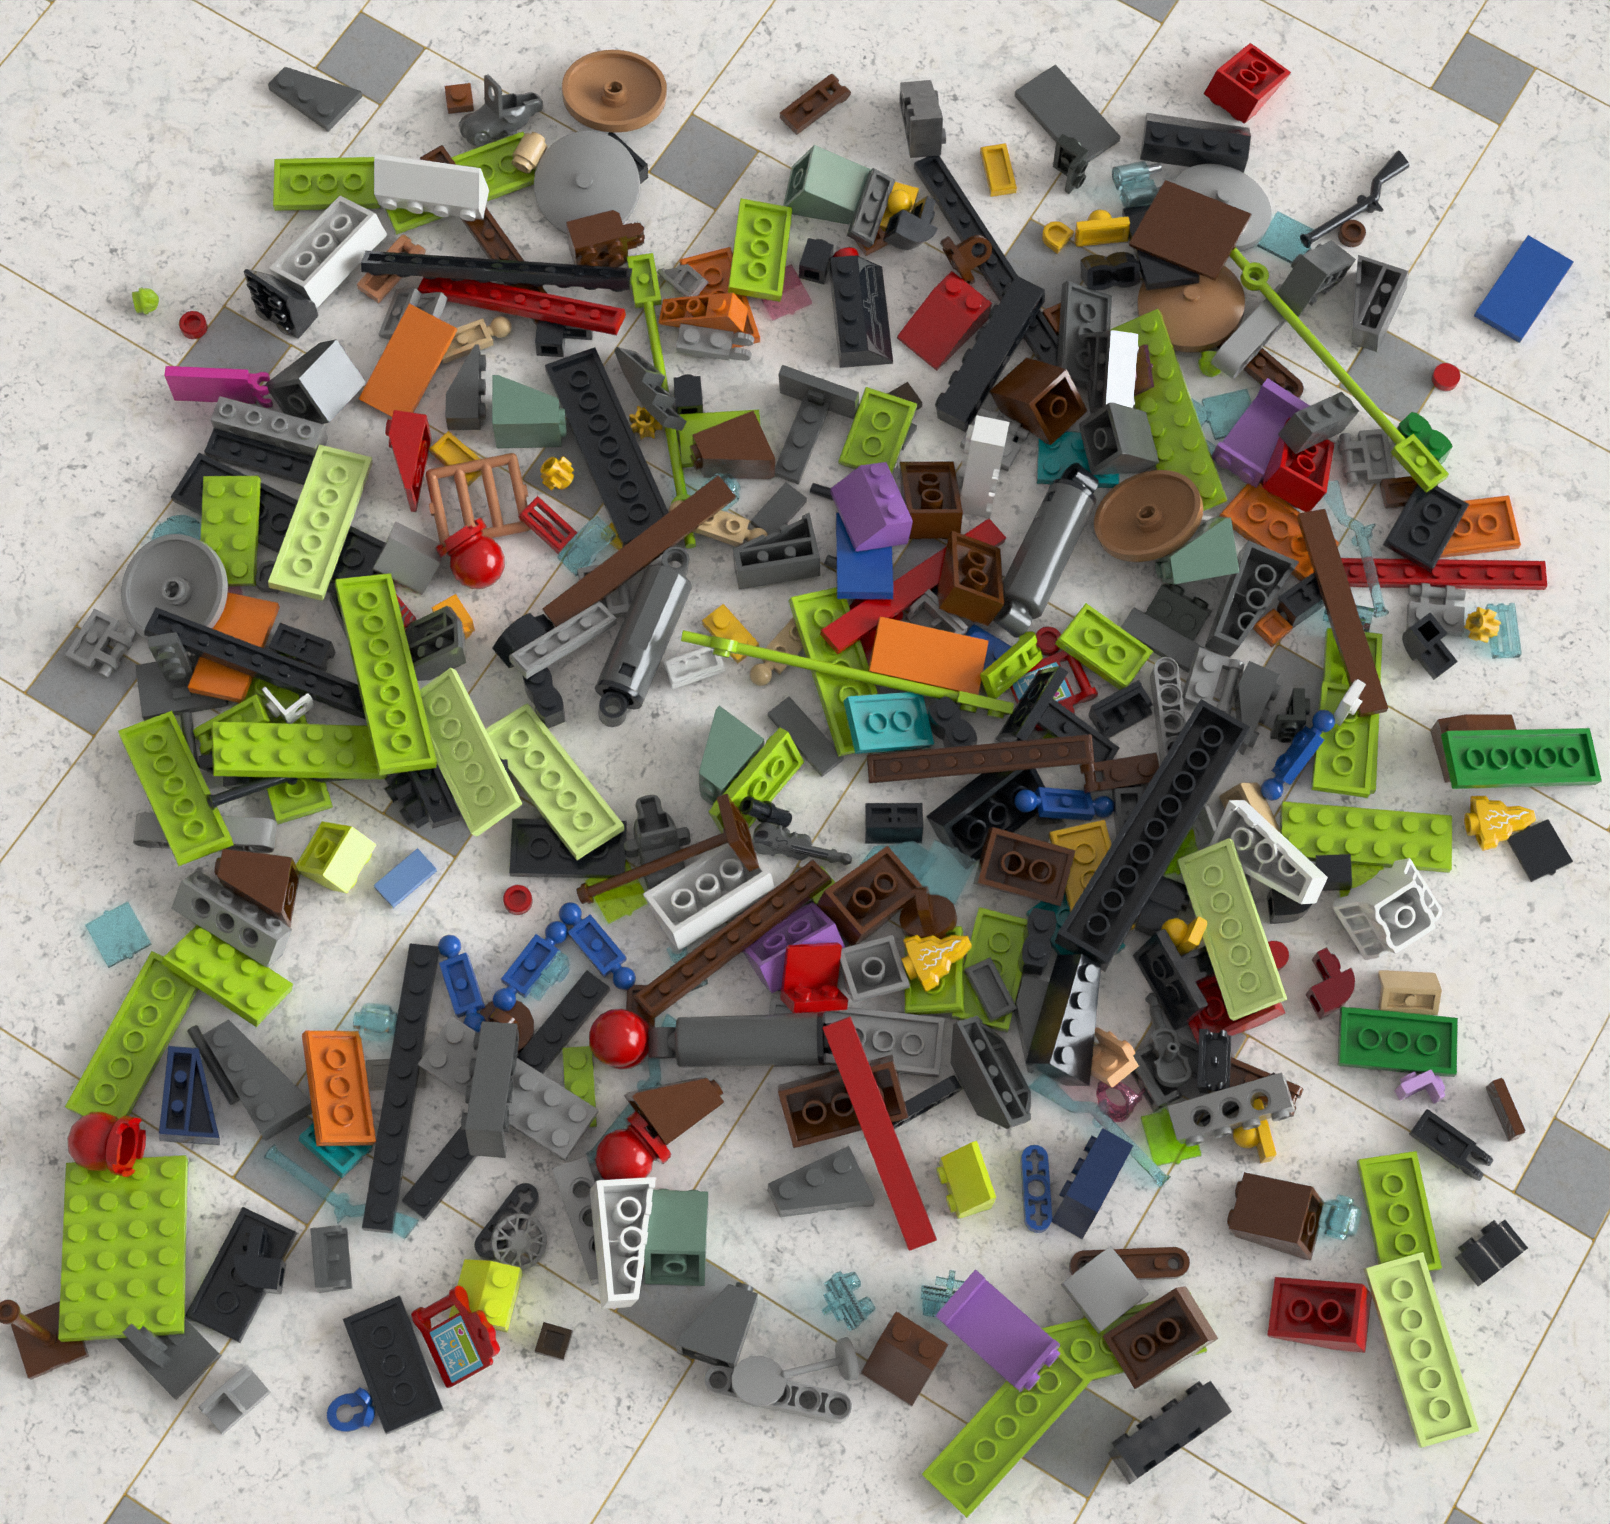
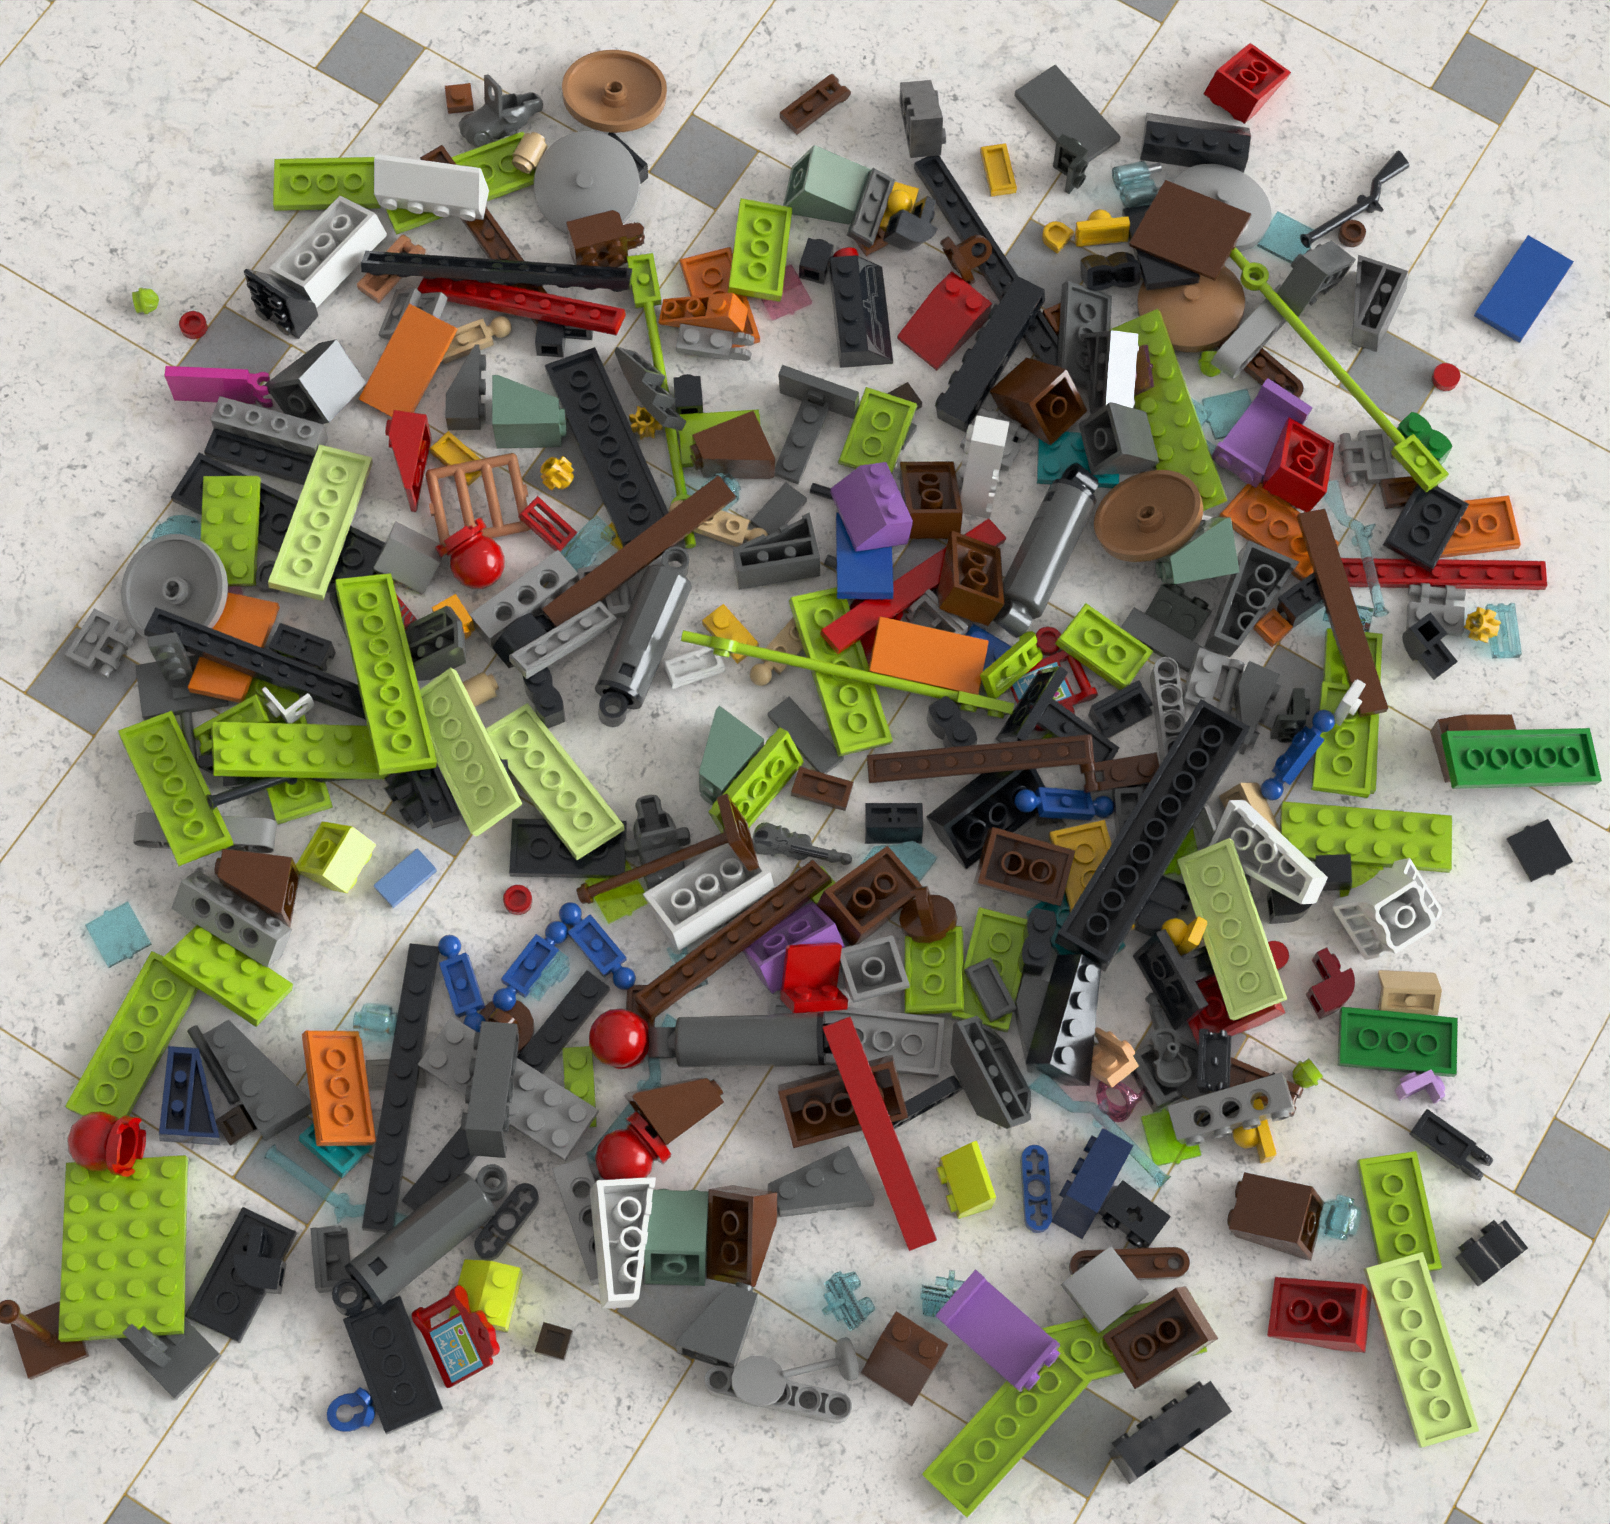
light grey panel [198,1365,271,1435] -> none
dark grey wing [268,67,362,132] -> none
light grey wheel [491,1213,547,1270] -> none
light grey tile [657,264,709,297] -> none
black pin [740,796,792,828] -> none
teal plate [843,692,935,754] -> none
yellow rock [901,935,972,992] -> none
clear light blue piece [915,840,977,905] -> none
dark grey brick [1278,392,1359,454] -> none
yellow rock [1464,796,1536,851] -> none
reddish brown tile [1485,1078,1526,1142] -> none
none -> dark brown plate [215,1104,257,1146]
none -> dark grey piece [332,1164,508,1316]
none -> tan brick [462,671,499,707]
none -> light grey brick [469,550,579,648]
none -> reddish brown slope [707,1185,777,1287]
none -> reddish brown plate [791,766,854,811]
none -> black brick [1098,1180,1171,1248]
none -> lime plate [1293,1058,1323,1088]

